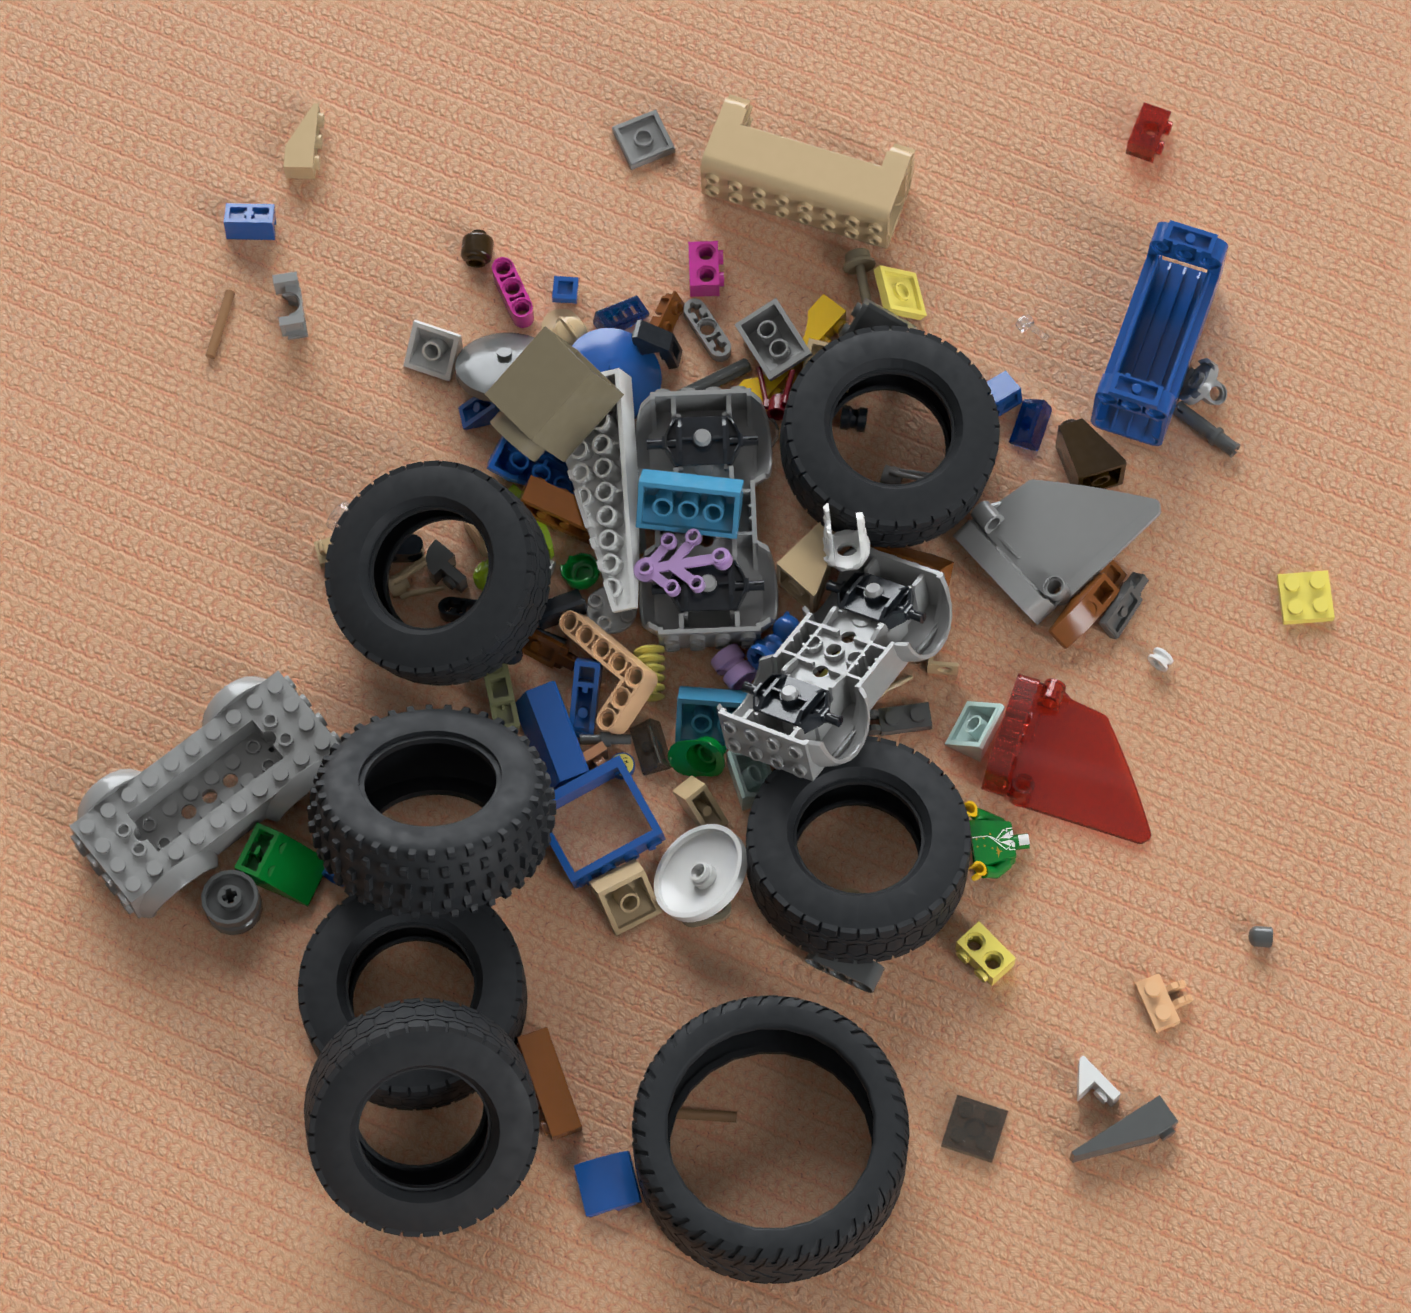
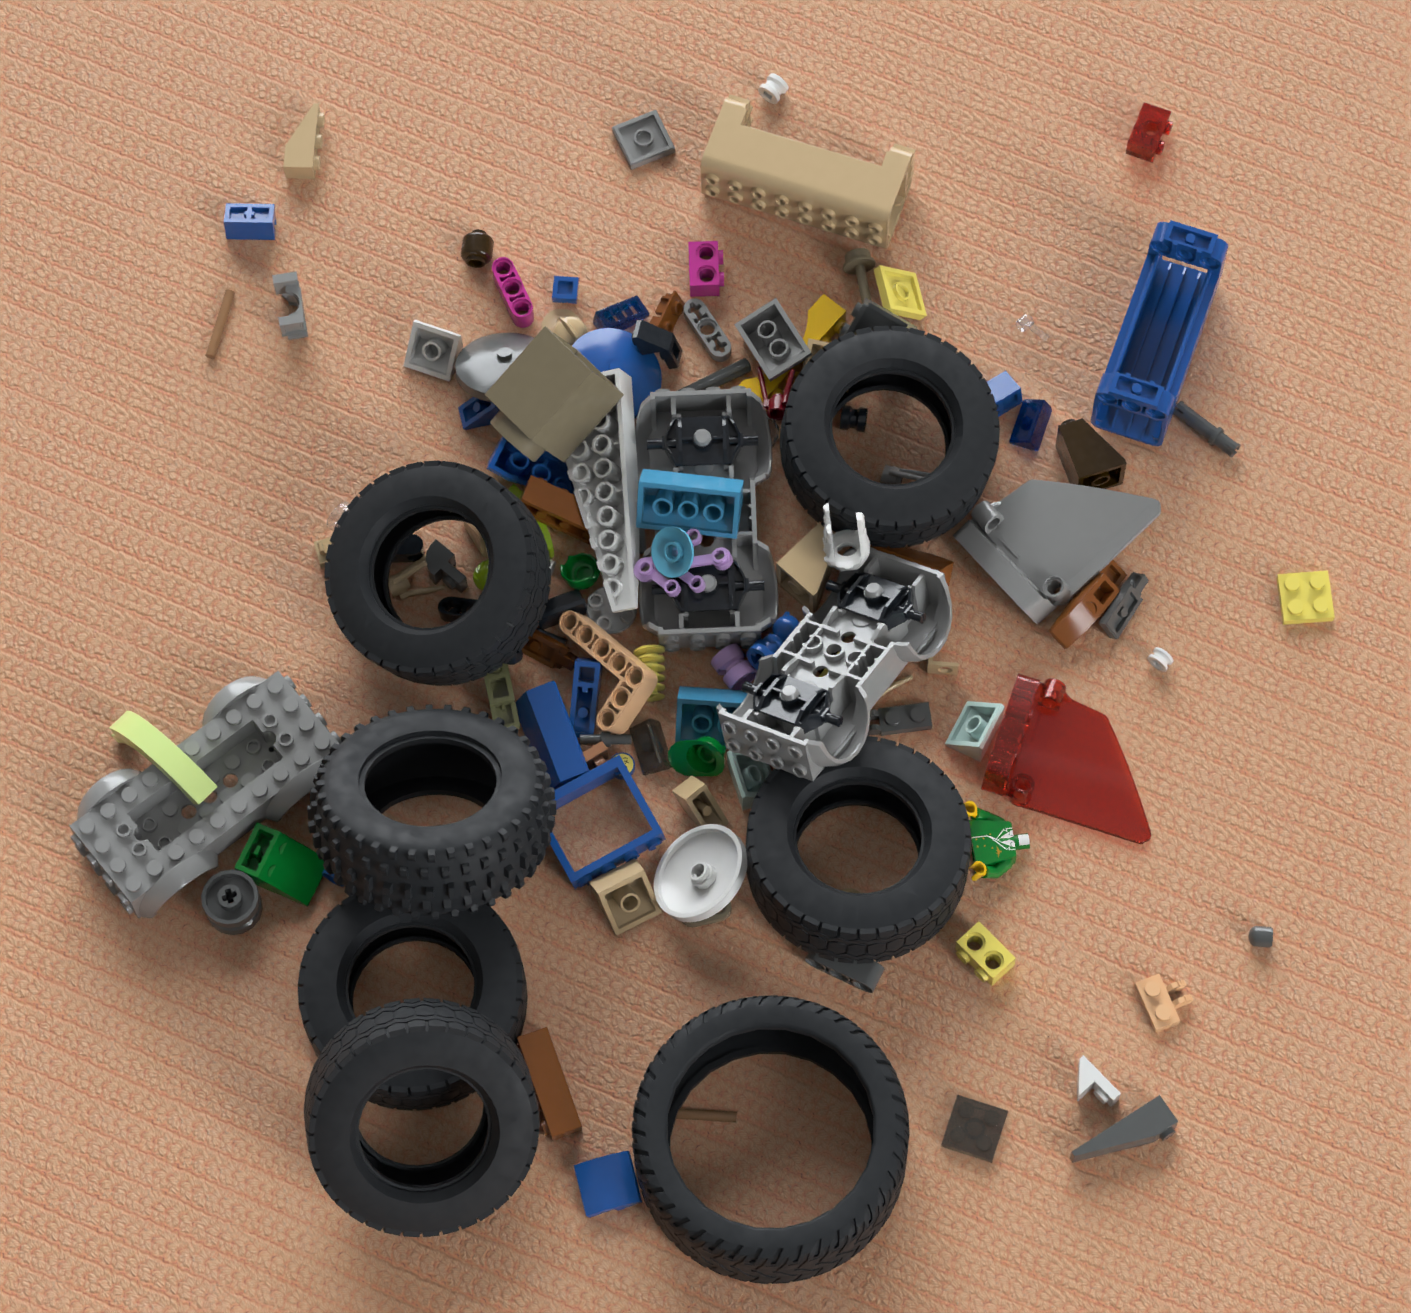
light grey tile [1179,358,1227,405] -> none
none -> yellowish green arch [109,710,218,805]
none -> medium azure dish [651,526,694,578]
none -> white wheel [758,73,789,104]

